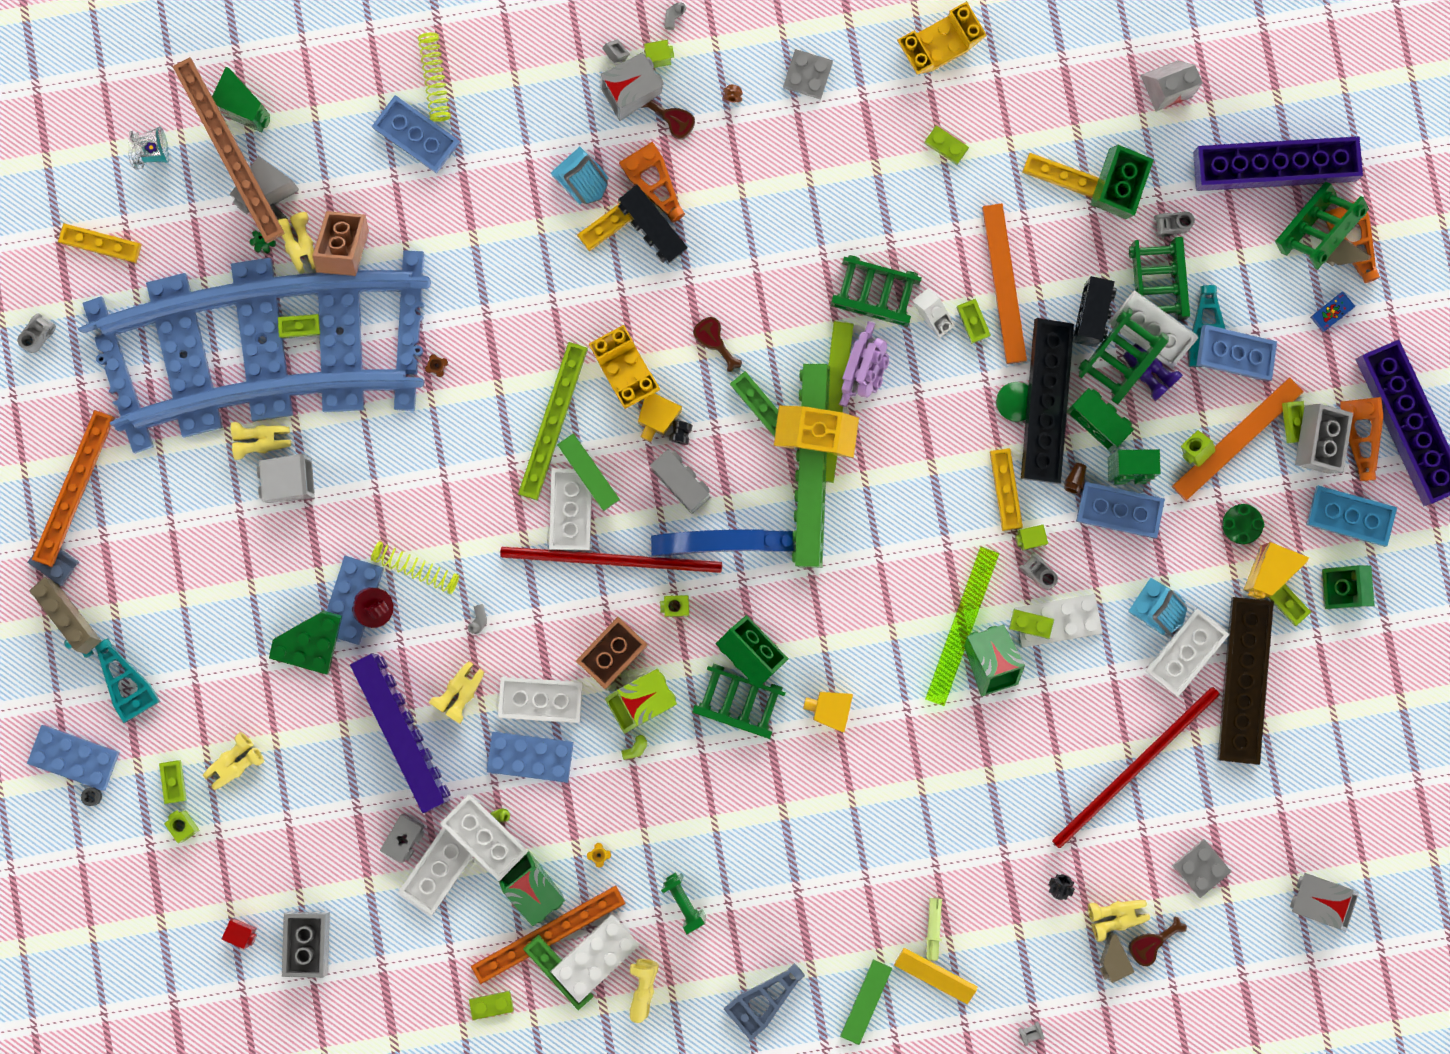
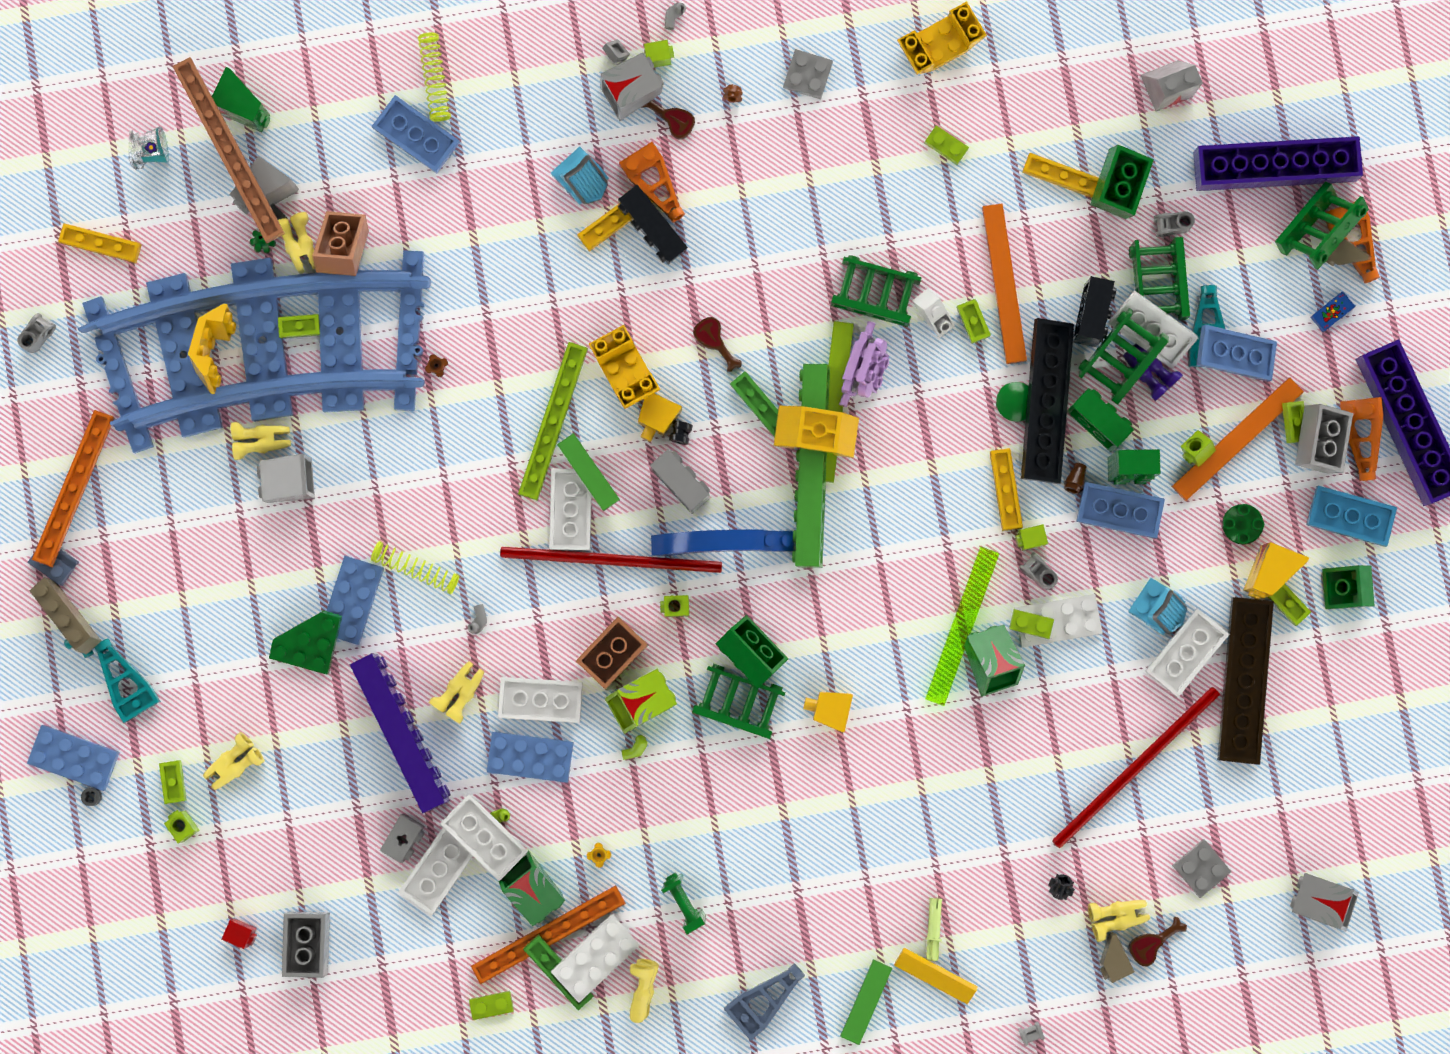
dark red tile [352,587,394,628] -> none
none -> yellow slope [188,304,236,394]

